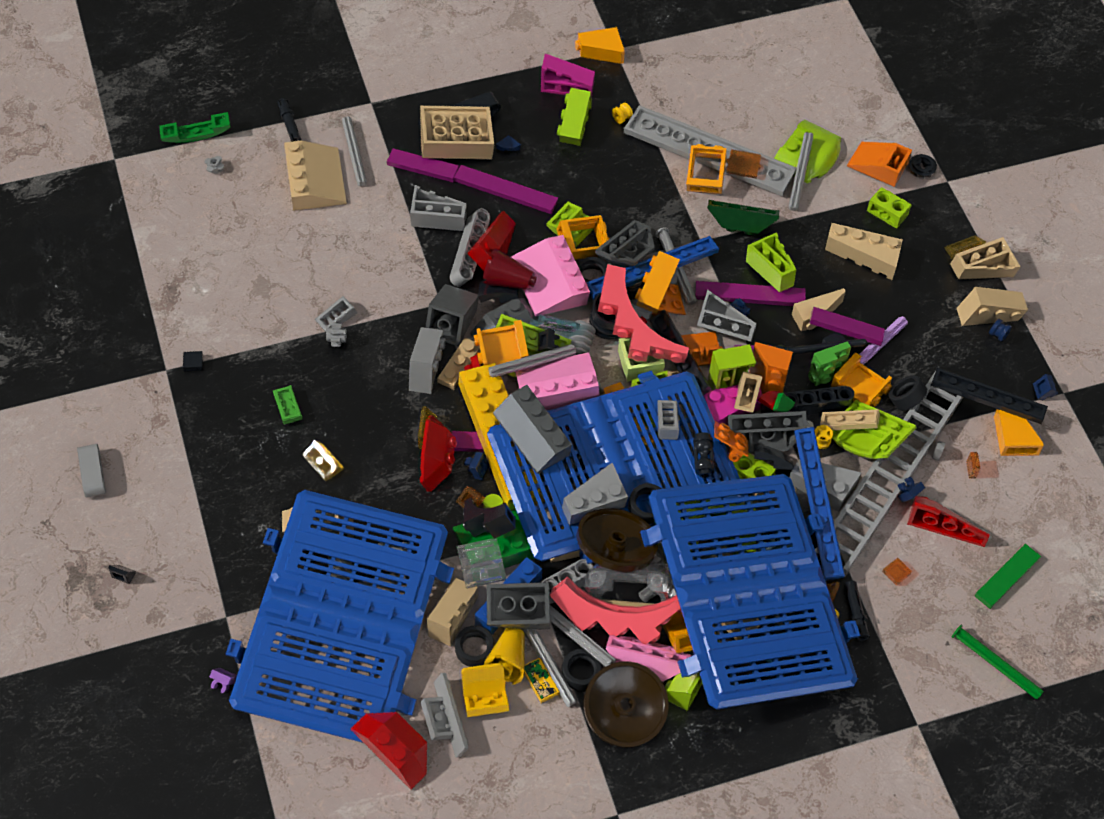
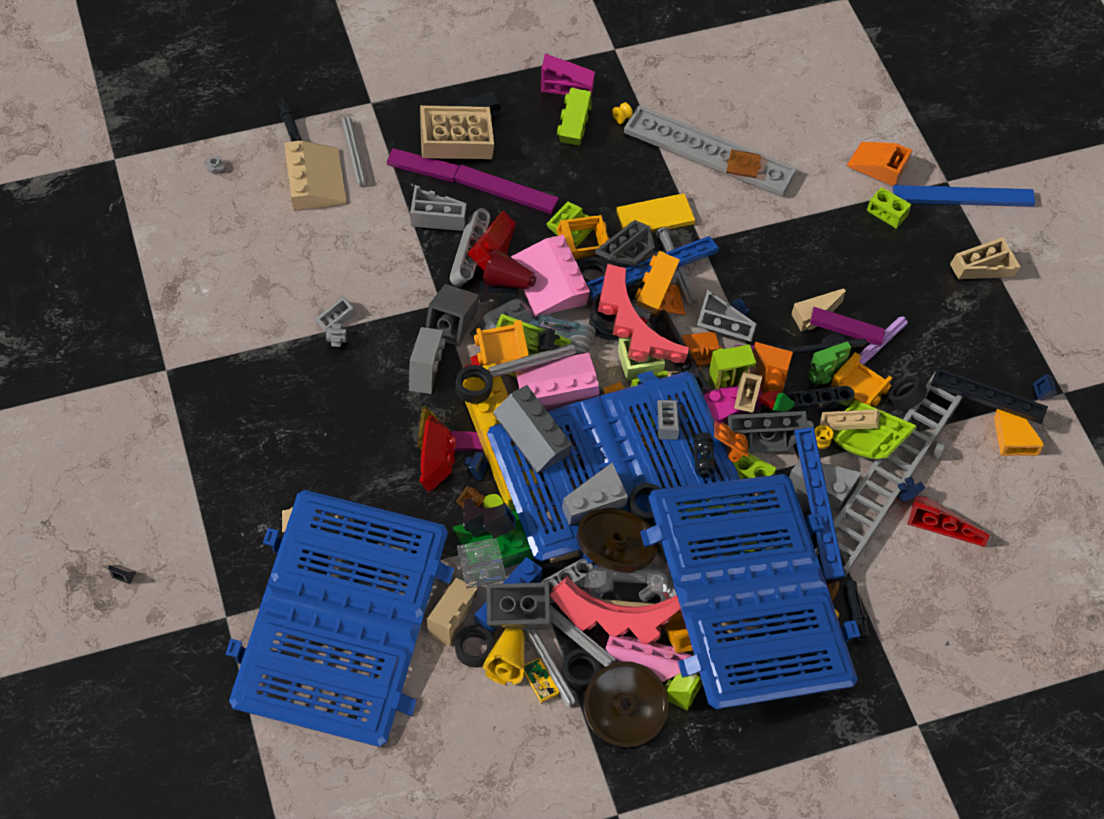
light grey beam [77,444,106,498] -> none
green slope [159,112,230,143] -> none
black tile [183,351,203,371] -> none
medium lavender tile [210,668,237,693] -> none
bright green plate [273,385,302,425] -> none
clear yellow slope [302,441,344,481] -> none
red wedge [350,712,427,790] -> none
light grey bracket [421,673,468,757] -> none
tan plate [437,337,480,390] -> none
yellow bracket [461,663,509,717] -> none
dark blue tile [496,135,521,151] -> none
light orange slope [575,27,625,64] -> none
light orange window [686,144,727,194] -> none
magenta tile [695,281,806,306] -> none
dark green wedge [707,200,780,235] -> none
lime wedge [746,232,796,292] -> none
black slope [754,444,794,470] -> none
lime slope [774,119,841,184] -> none
light grey axle [789,132,813,211] -> none
tan wedge [825,223,903,280] -> none
clear orange tile [882,558,912,586] -> none
black gear [908,154,937,178] -> none
clear yellow slope [945,235,986,260] -> none
green axle [951,624,1043,699] -> none
tan wedge [957,287,1028,326] -> none
clear orange tile [966,452,981,479] -> none
green tile [975,544,1041,609] -> none
dark blue wheel [989,318,1012,342] -> none
none -> black tyre [456,365,493,403]
none -> yellow tile [616,193,695,233]
none -> blue tile [892,185,1035,207]

